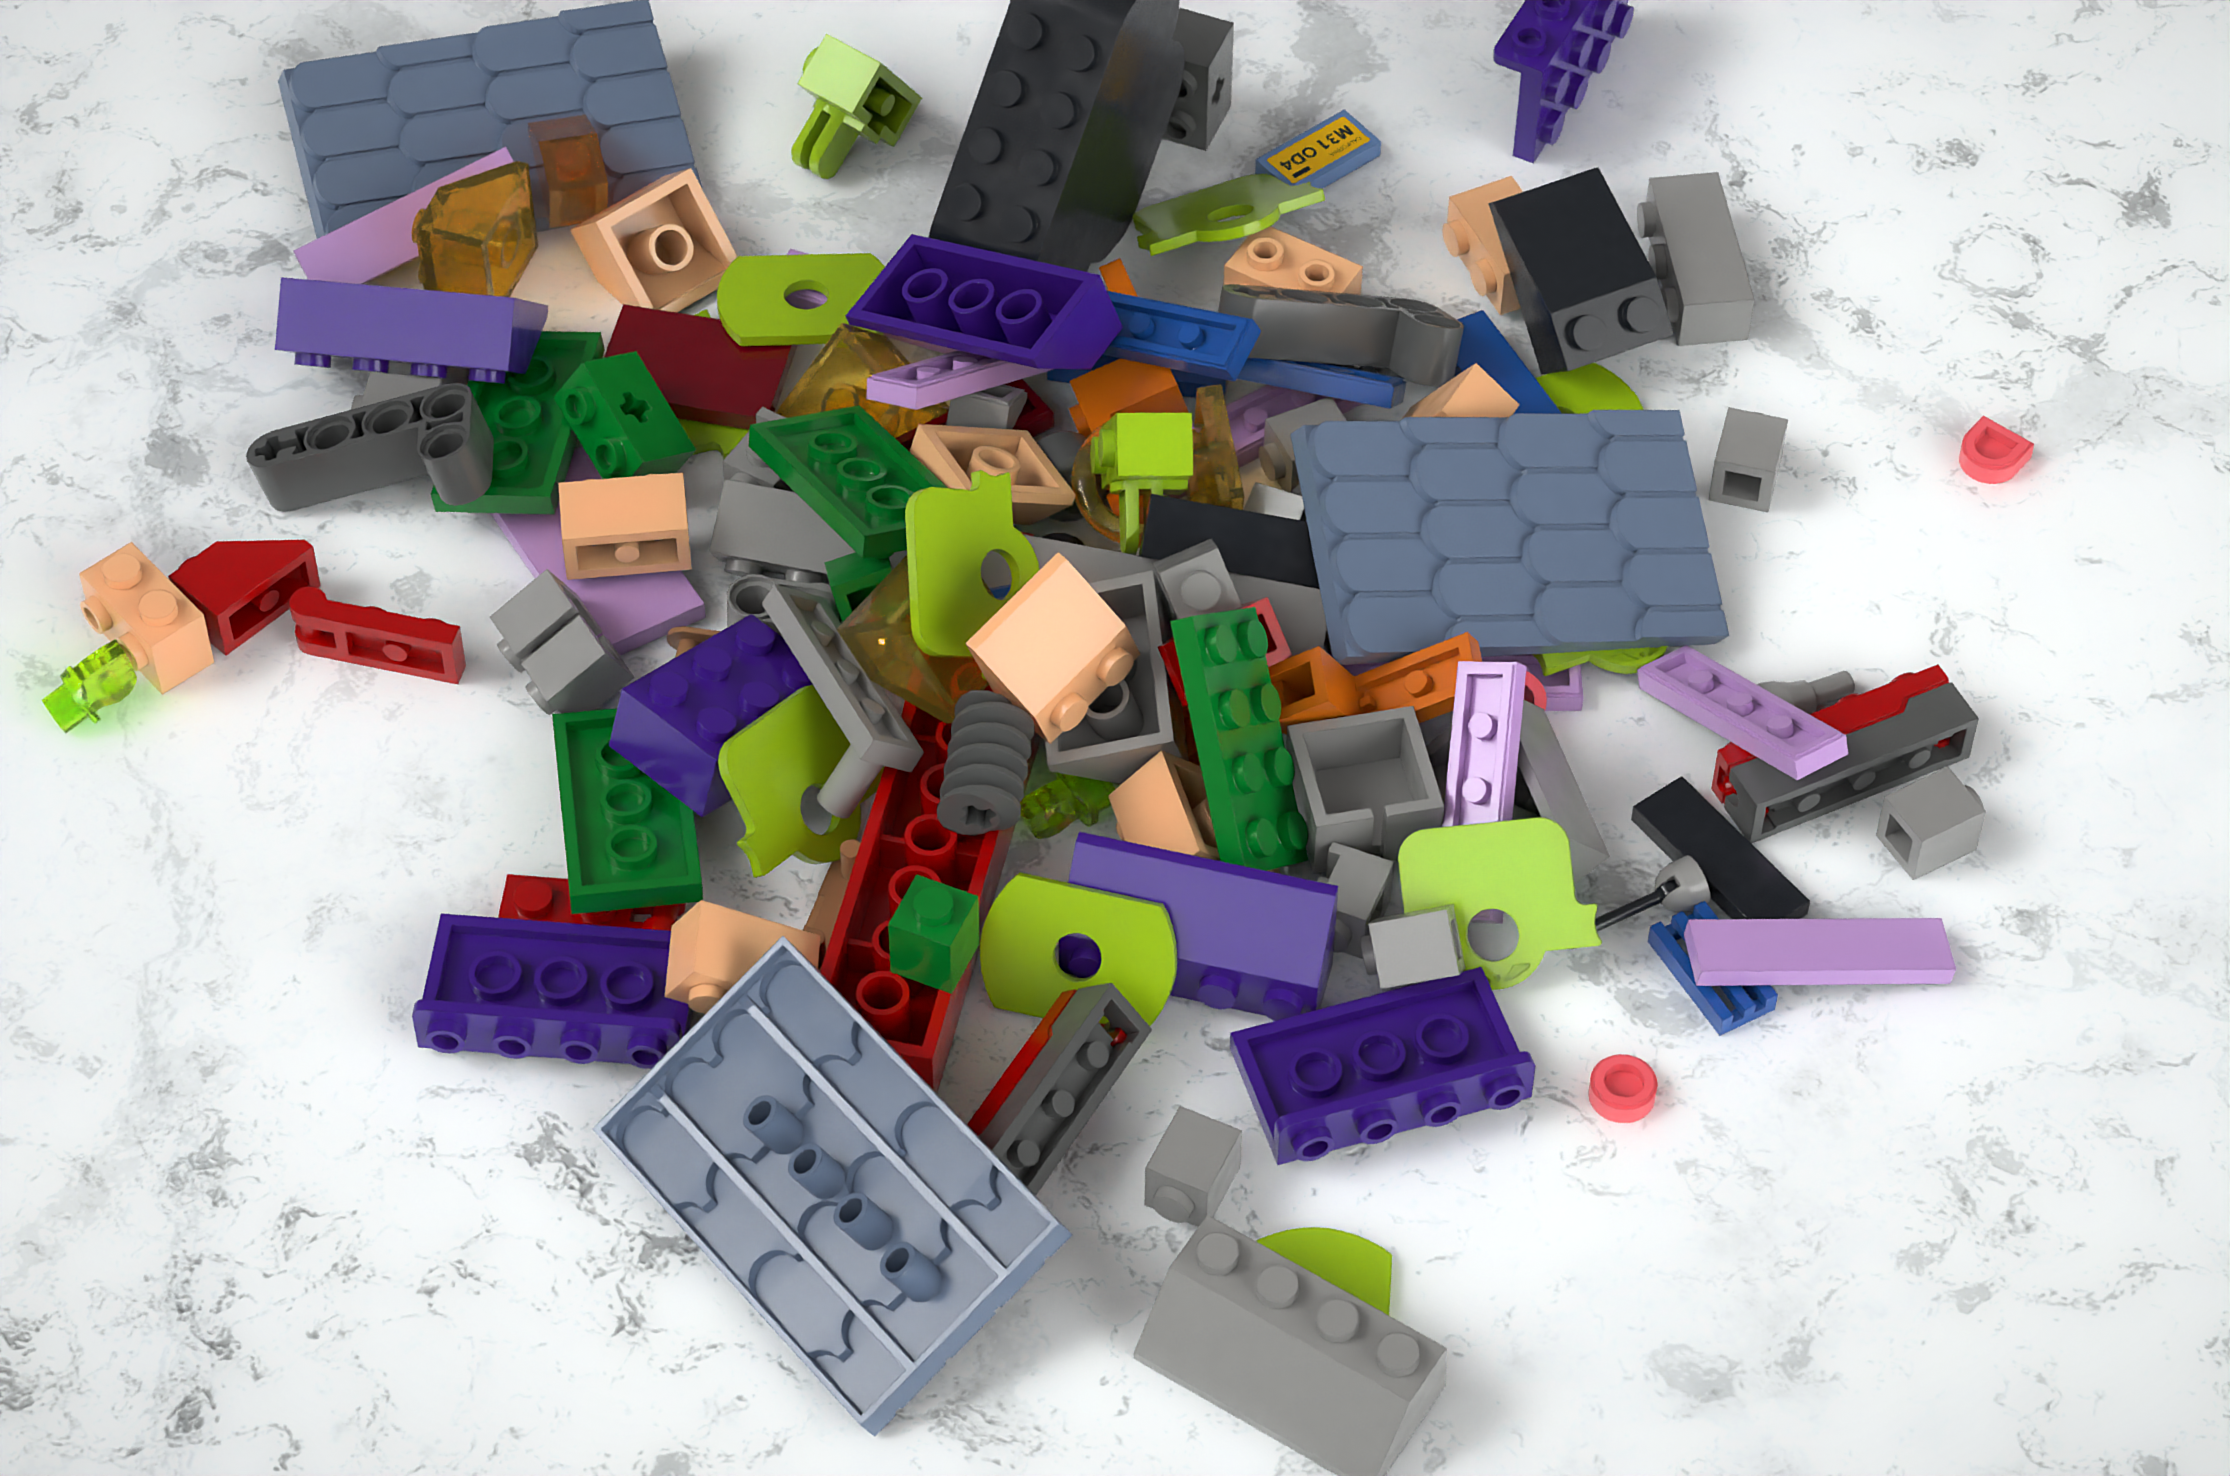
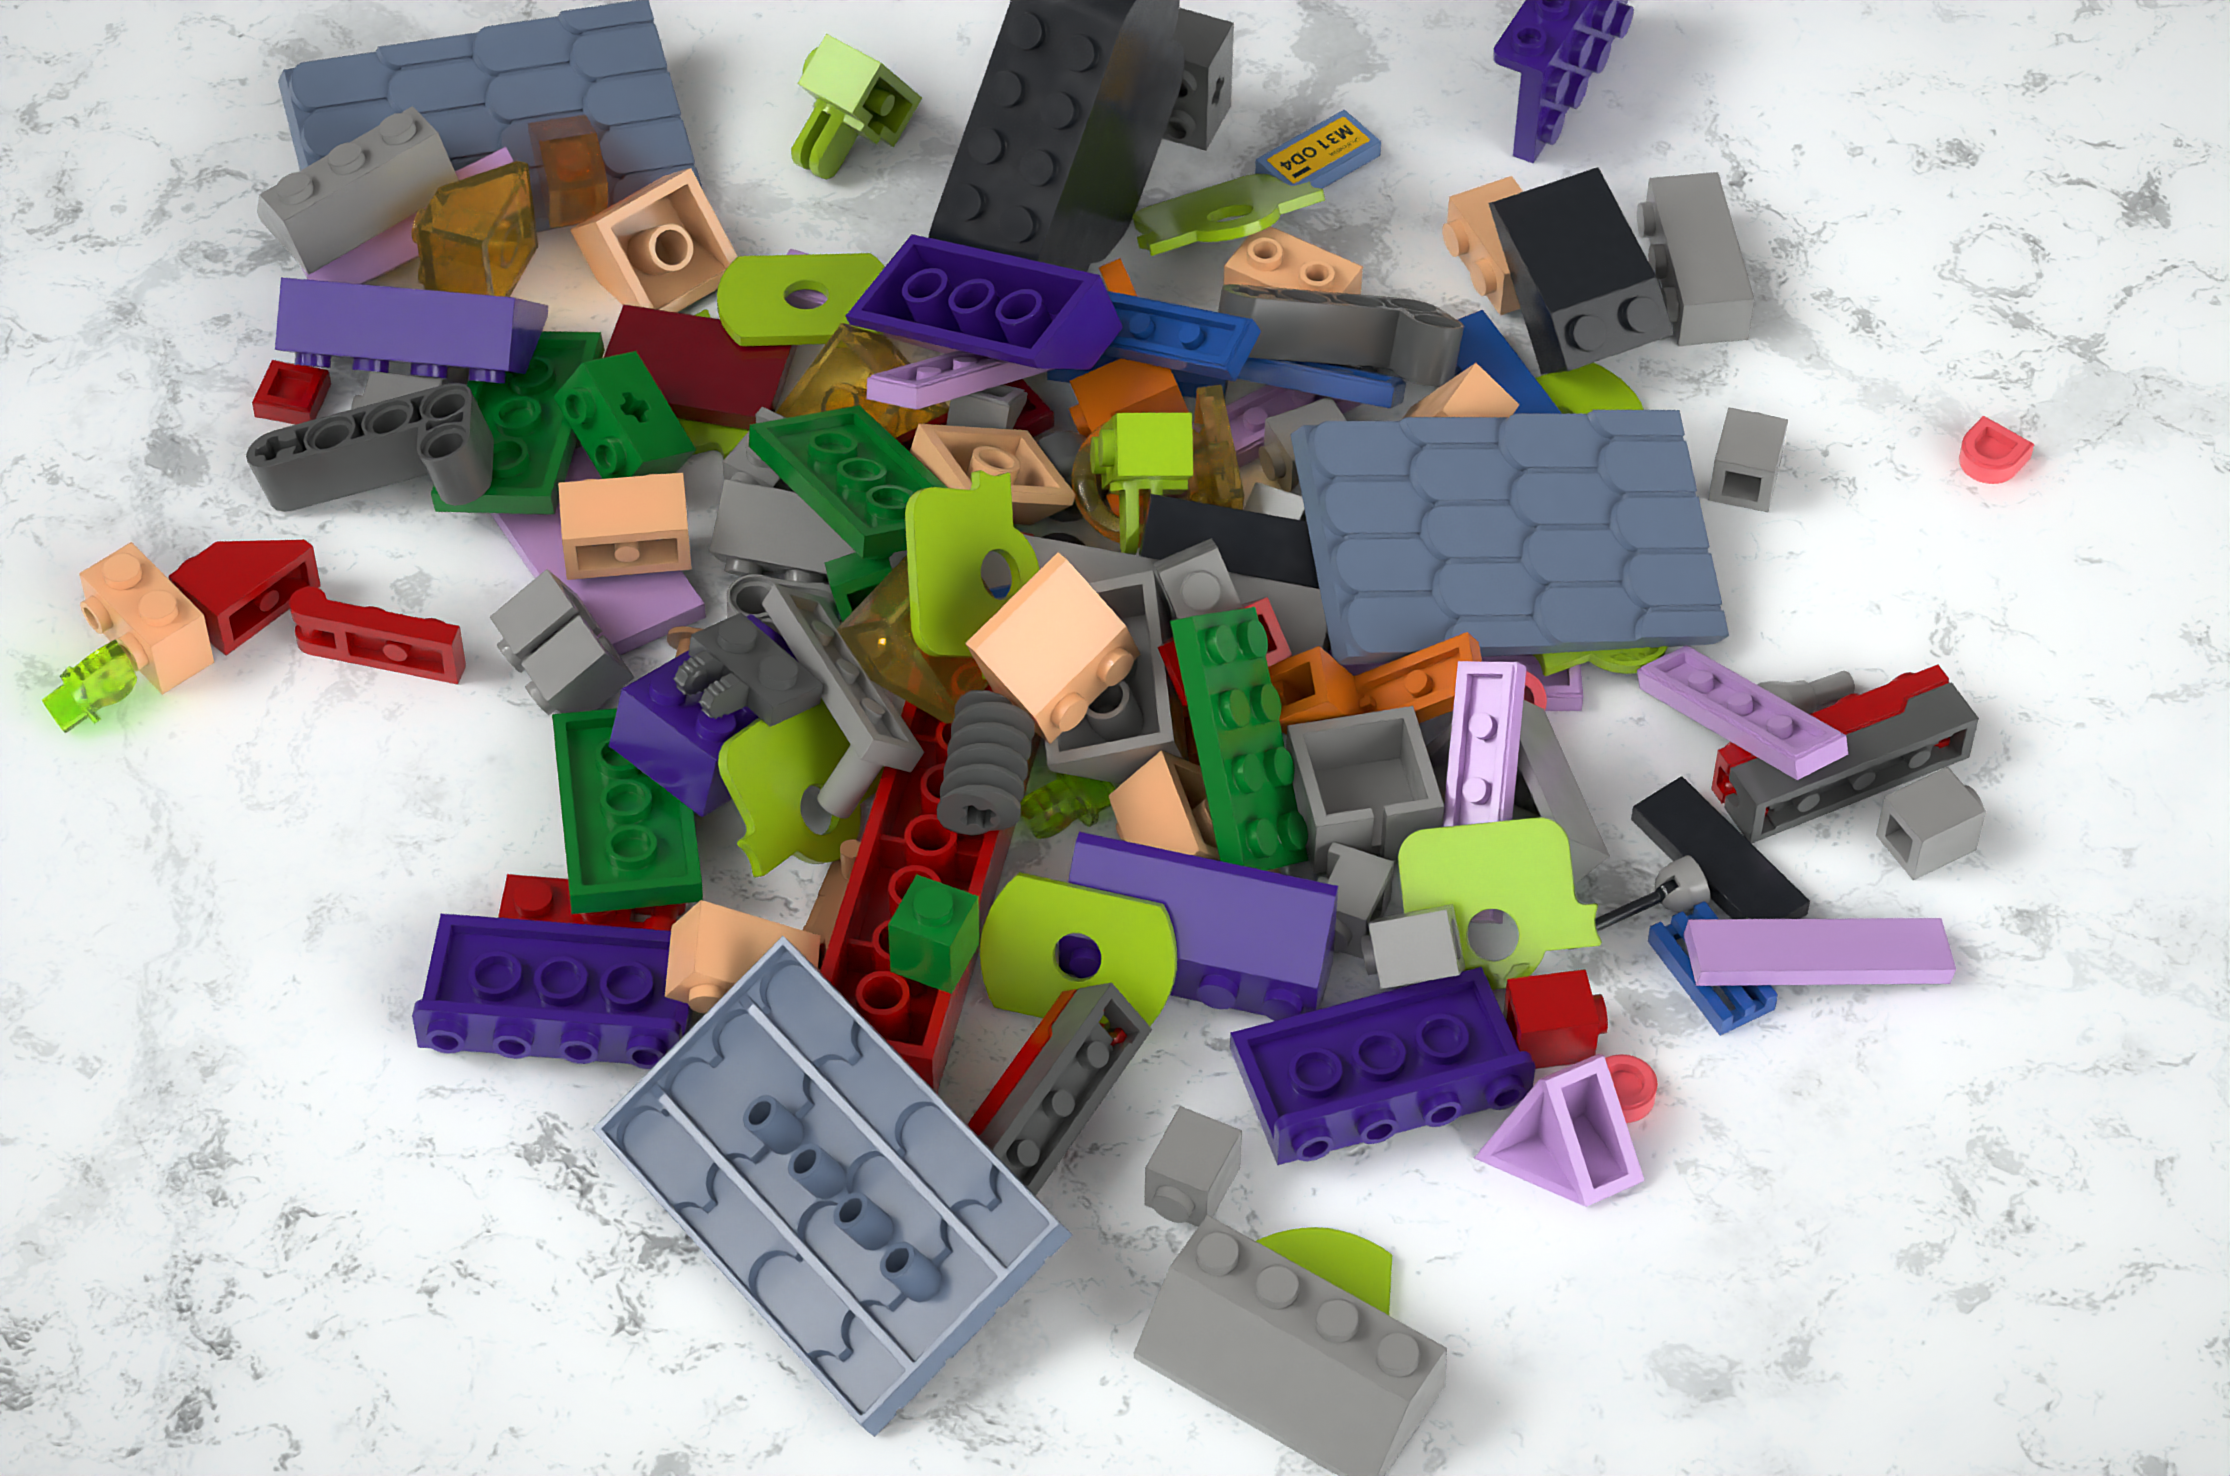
none -> red tile [252,360,331,425]
none -> light grey slope [257,106,461,275]
none -> dark grey hinge [673,613,823,727]
none -> lavender slope [1474,1054,1645,1207]
none -> red brick [1503,969,1608,1069]

